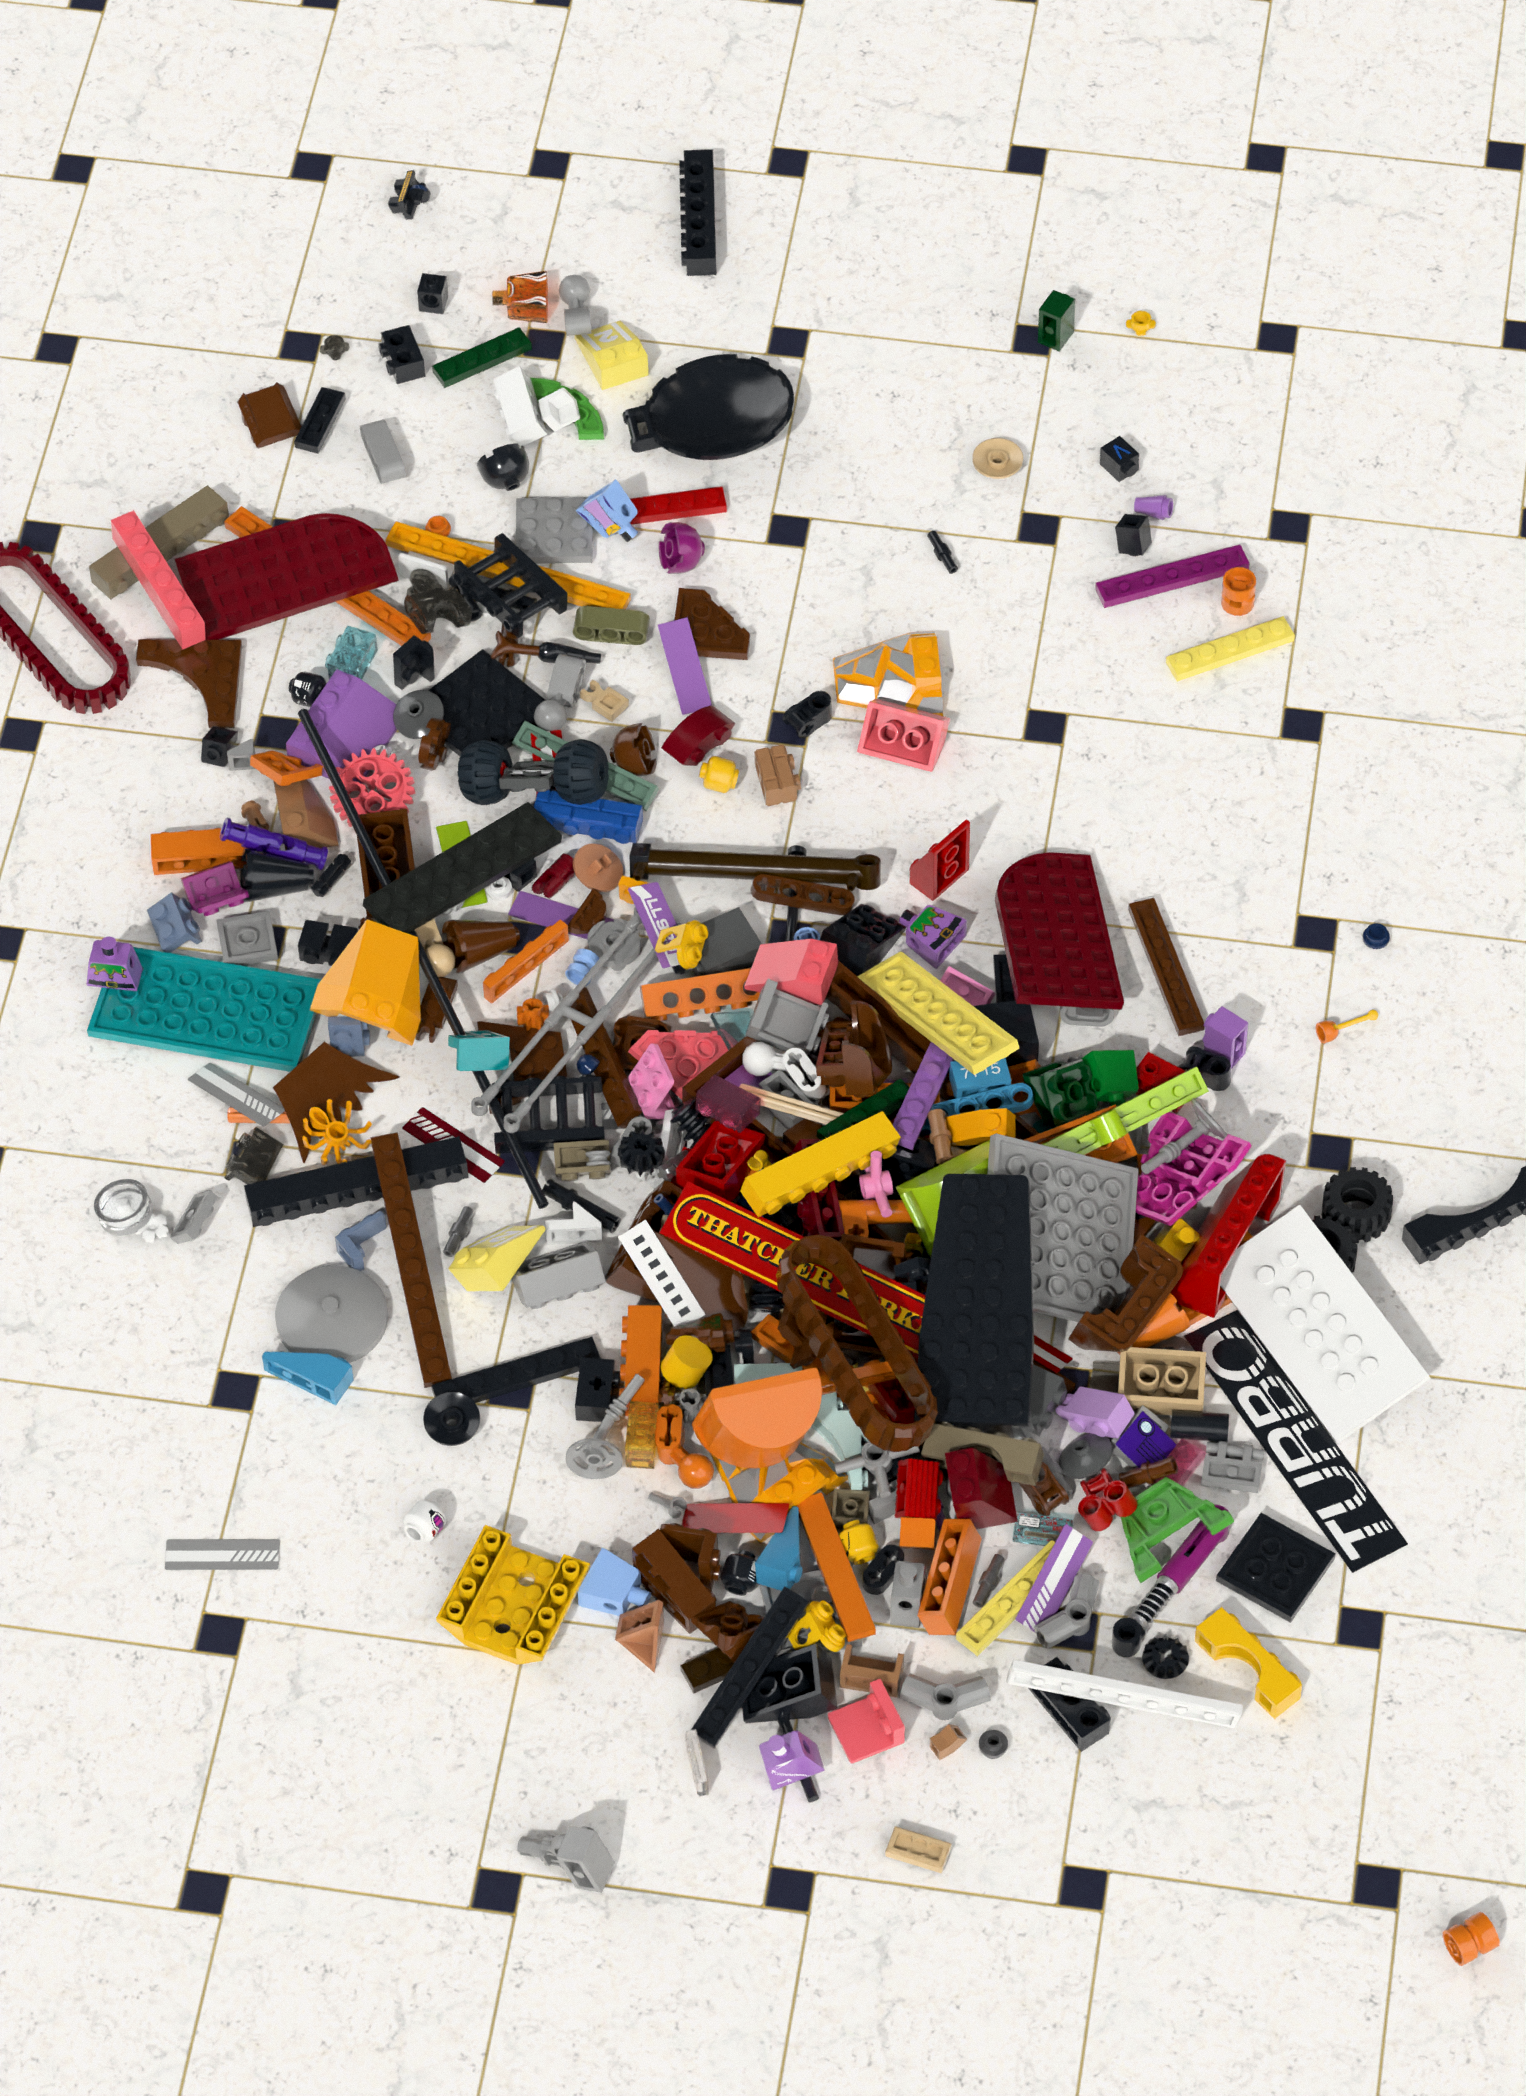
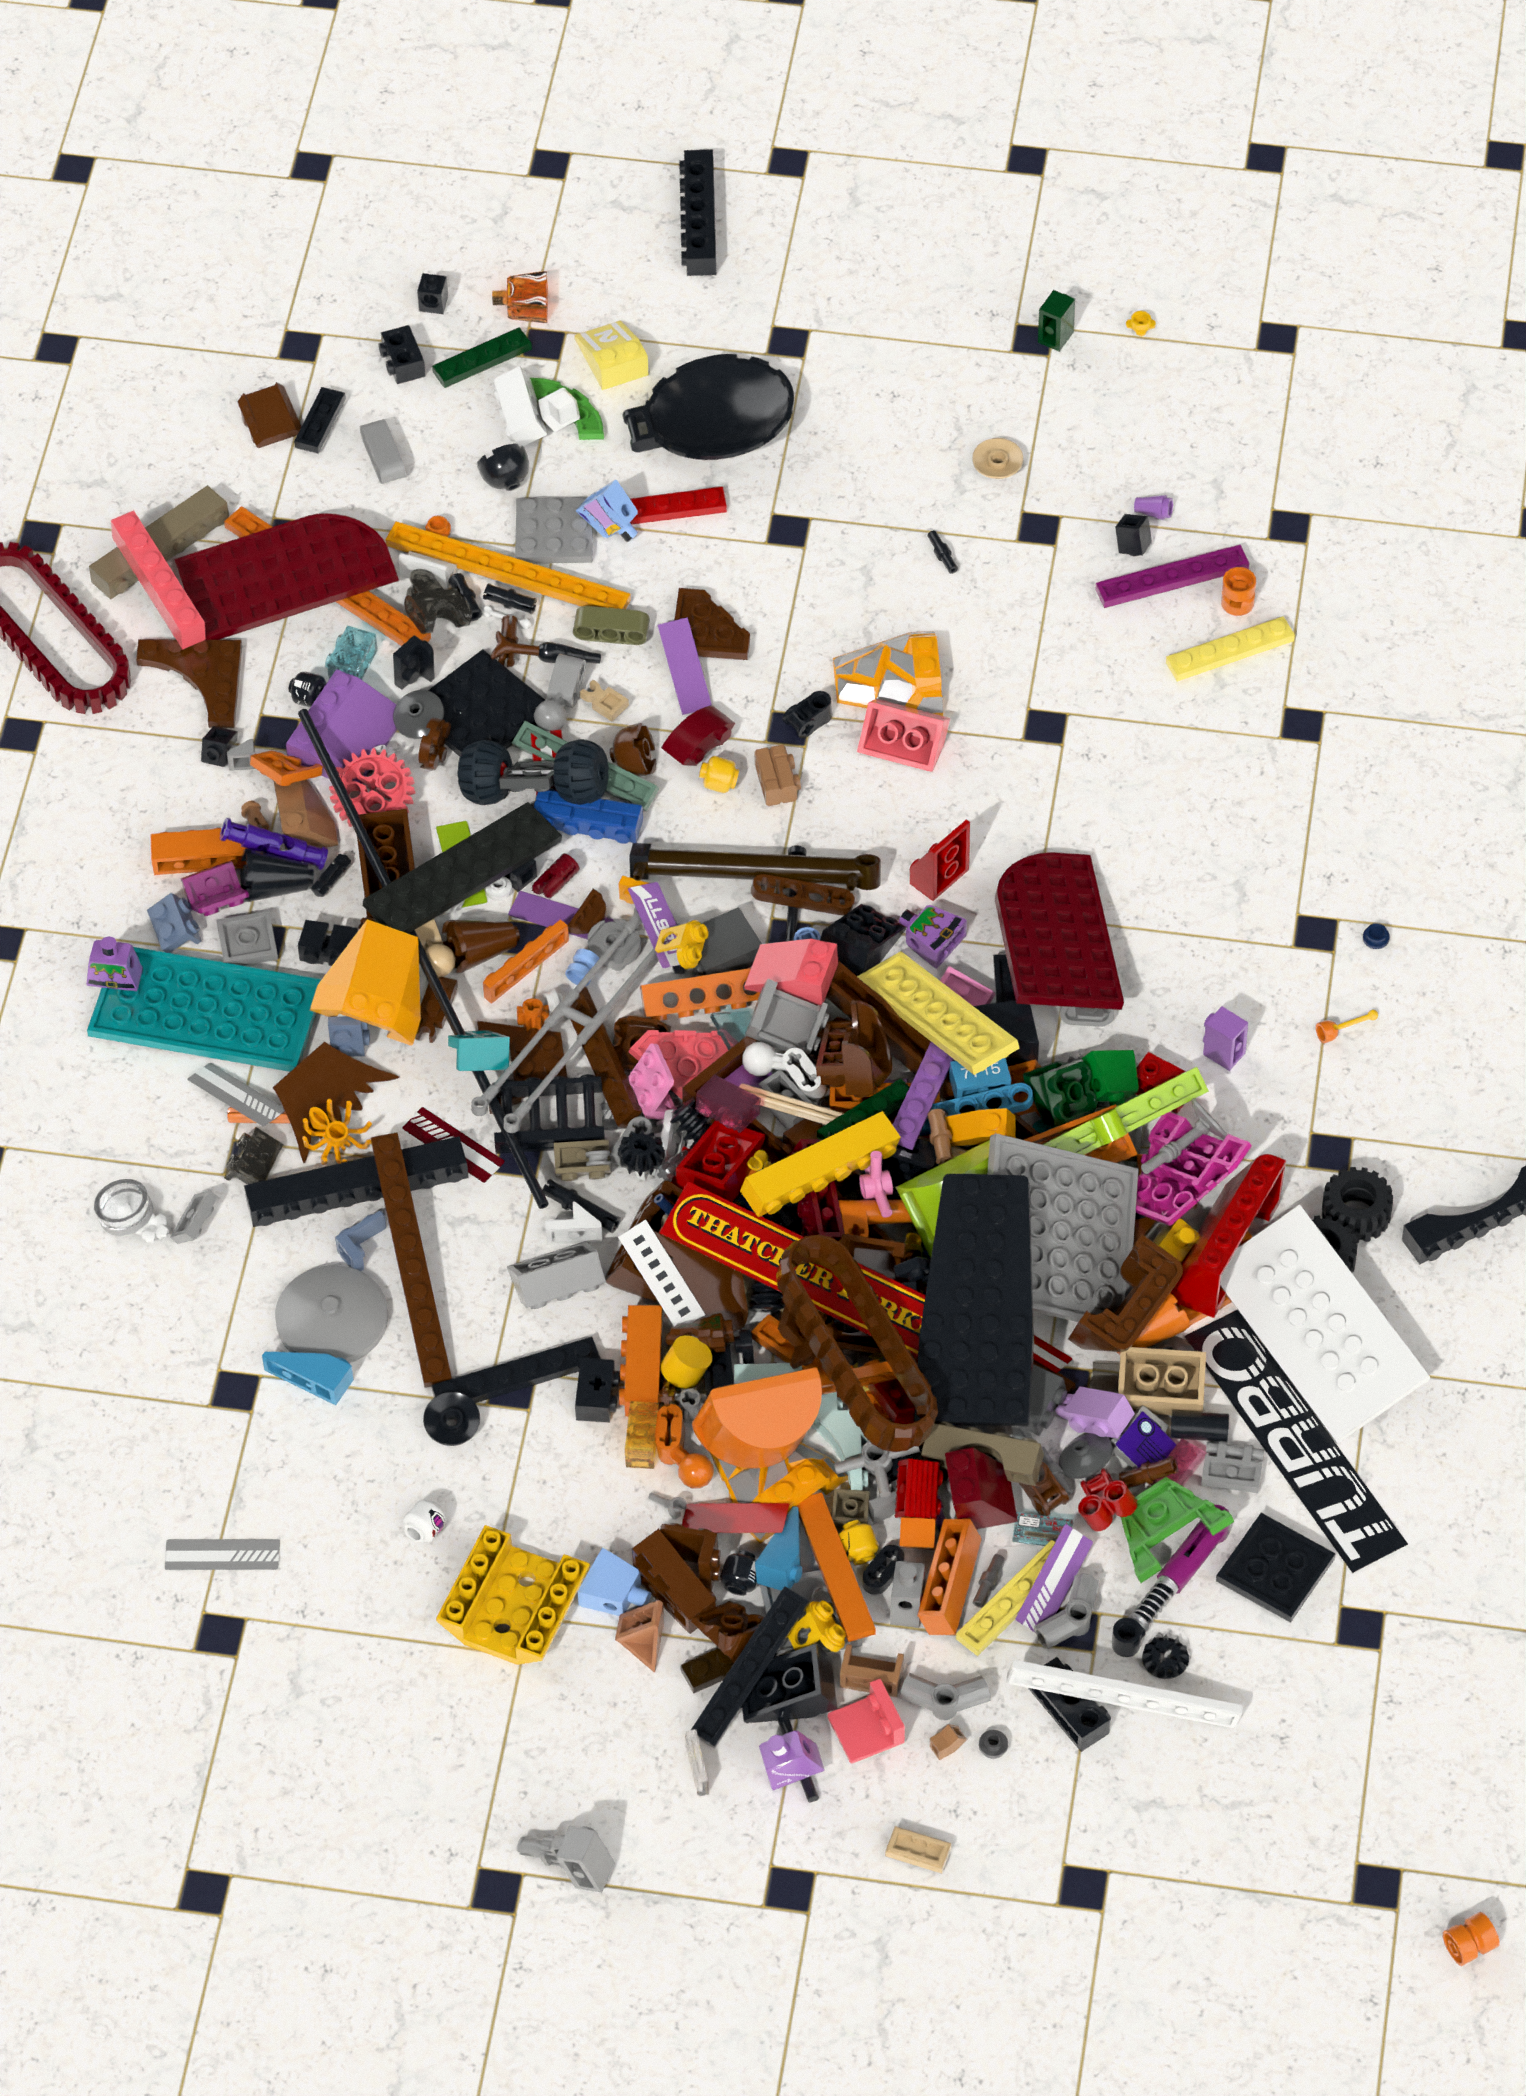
clear smoke plate [320,335,350,360] -> none
black hips [388,170,431,220] -> none
flat silver bar [443,1206,474,1257] -> none
light yellow slope [448,1225,546,1291] -> none
black fence [453,533,568,638] -> none
light grey beam [558,275,592,336] -> none
light grey dish [566,1374,645,1479] -> none
nougat piece [573,844,623,892] -> none
dark blue hinge [576,1054,600,1075] -> none
magenta cylinder [659,522,705,574] -> none
black brick [1100,436,1139,482] -> none
reddish brown plate [1128,898,1204,1037] -> none
black piece [1179,1046,1231,1091] -> none
yellow arch [1195,1607,1302,1719] -> none

